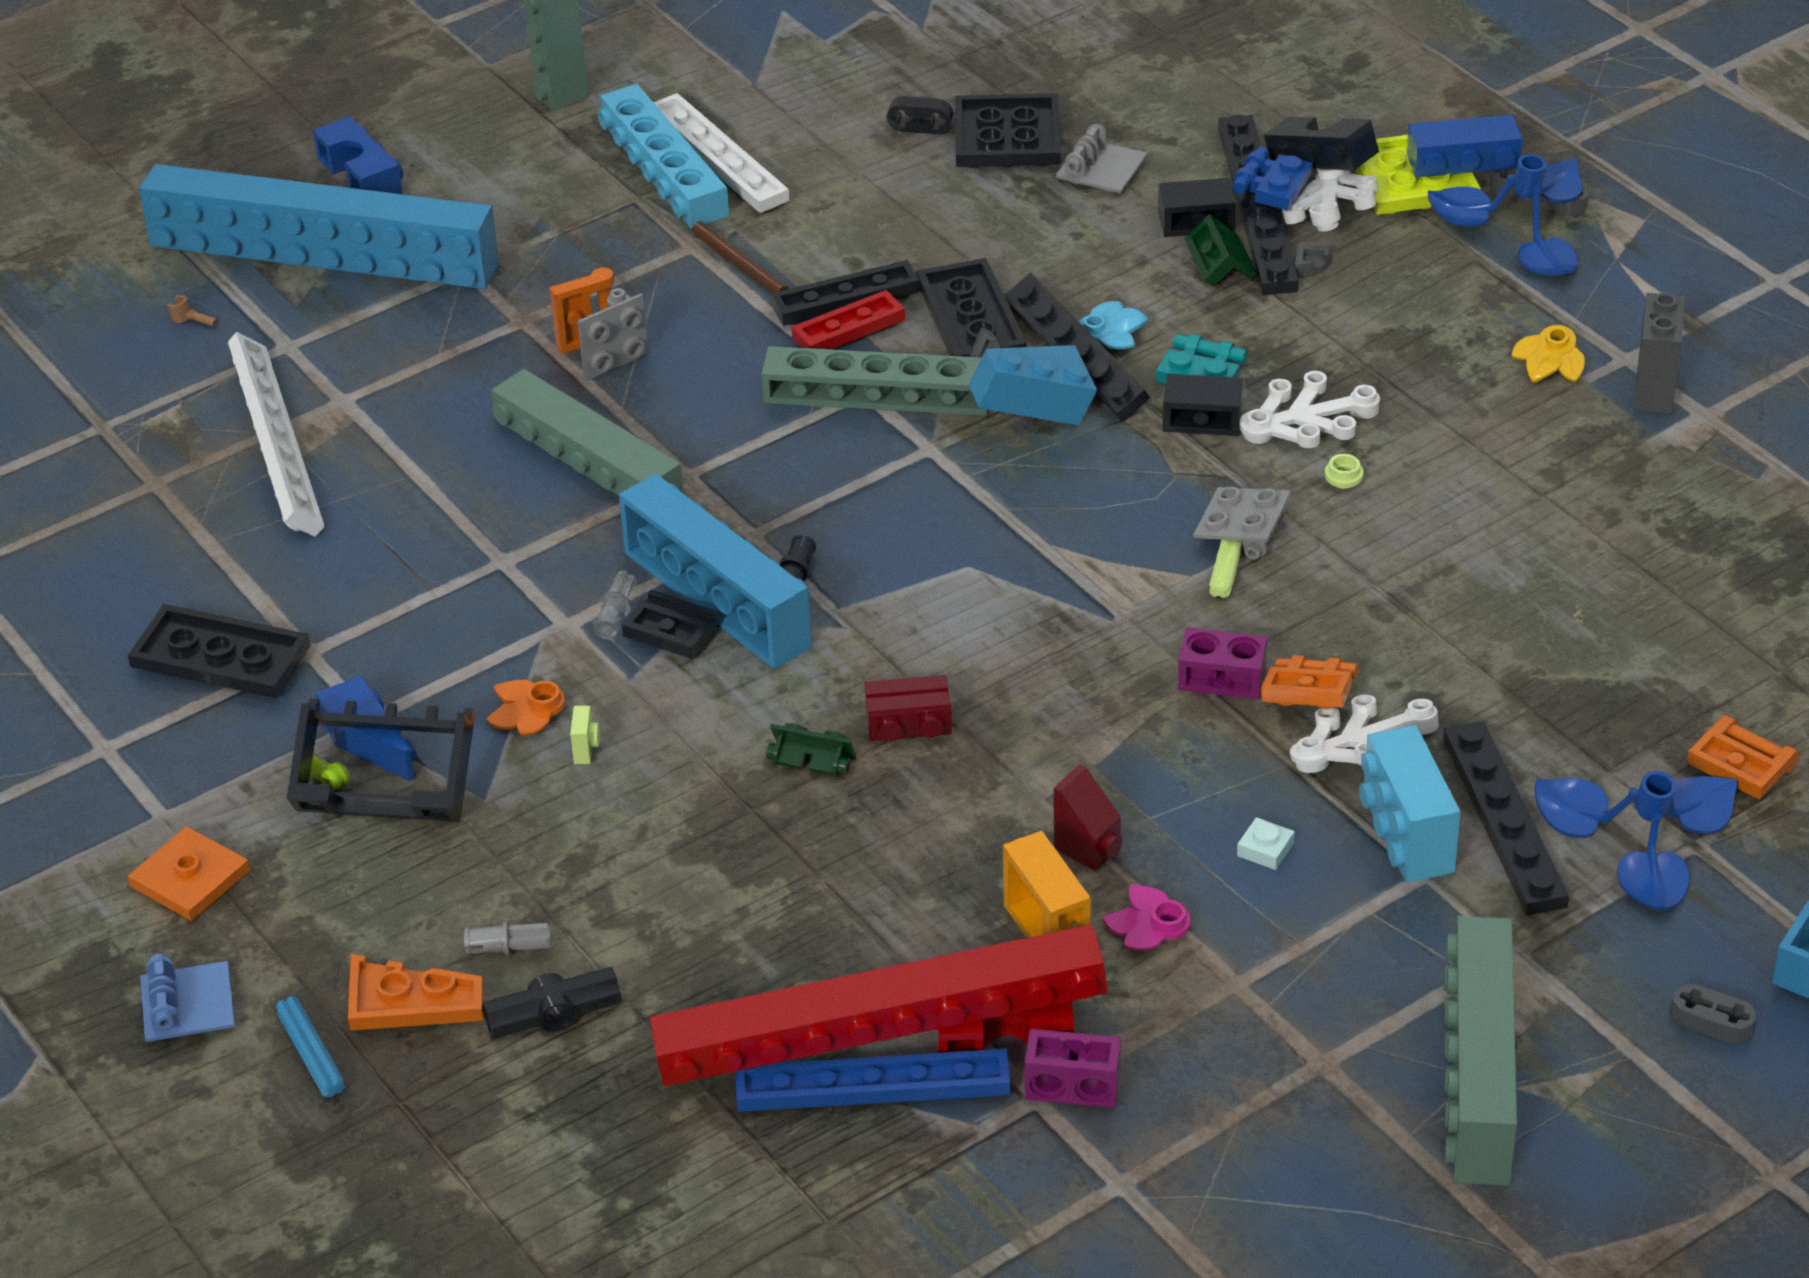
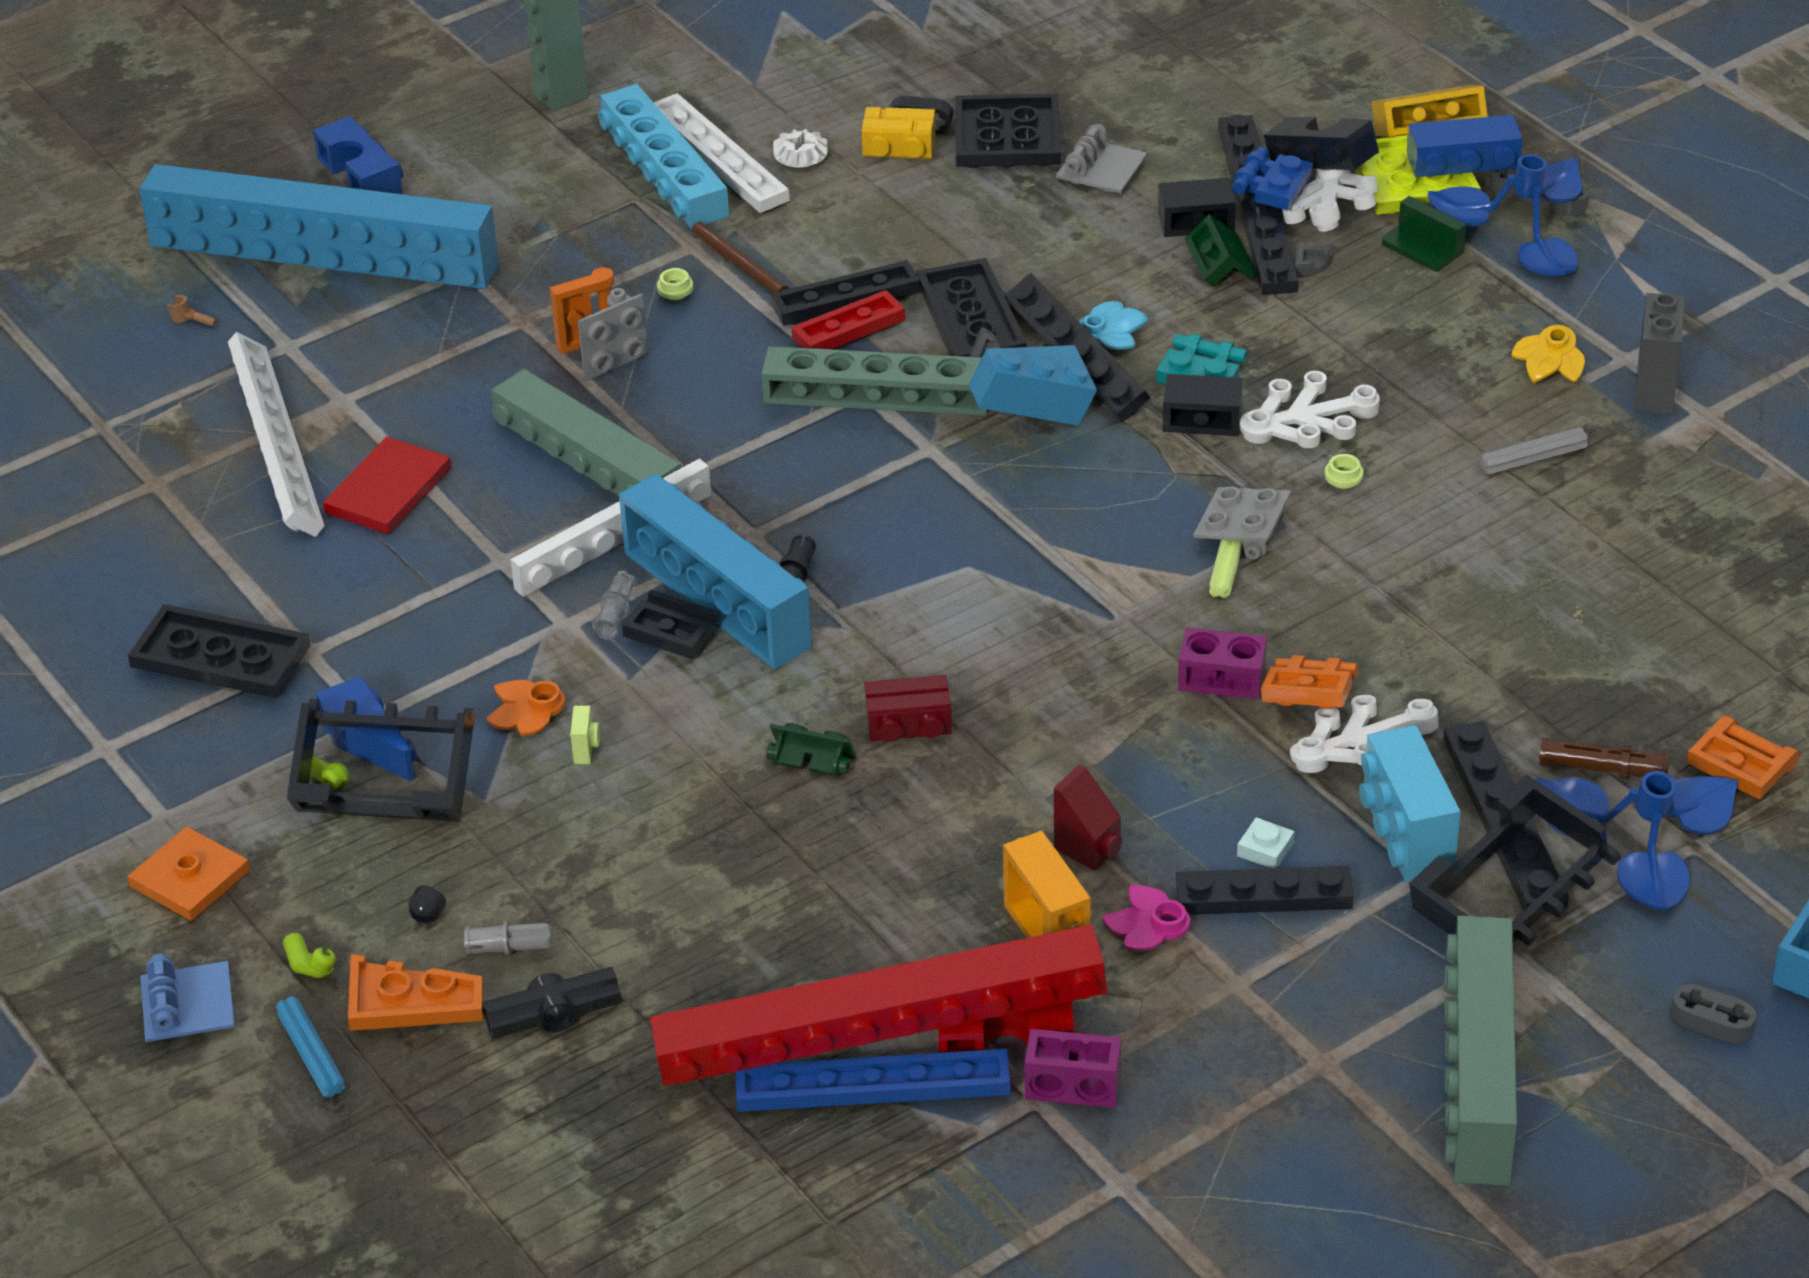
none -> lime arm [282,933,336,979]
none -> red tile [323,436,452,534]
none -> black hinge [409,886,447,924]
none -> white plate [510,458,711,597]
none -> yellowish green plate [657,268,693,301]
none -> white gear [773,128,828,168]
none -> yellow brick [862,107,936,159]
none -> black plate [1176,866,1354,915]
none -> yellow brick [1371,85,1488,137]
none -> dark green panel [1382,196,1466,272]
none -> black hinge [1409,774,1621,945]
none -> light grey axle [1480,427,1588,475]
none -> reddish brown pin [1539,738,1670,779]

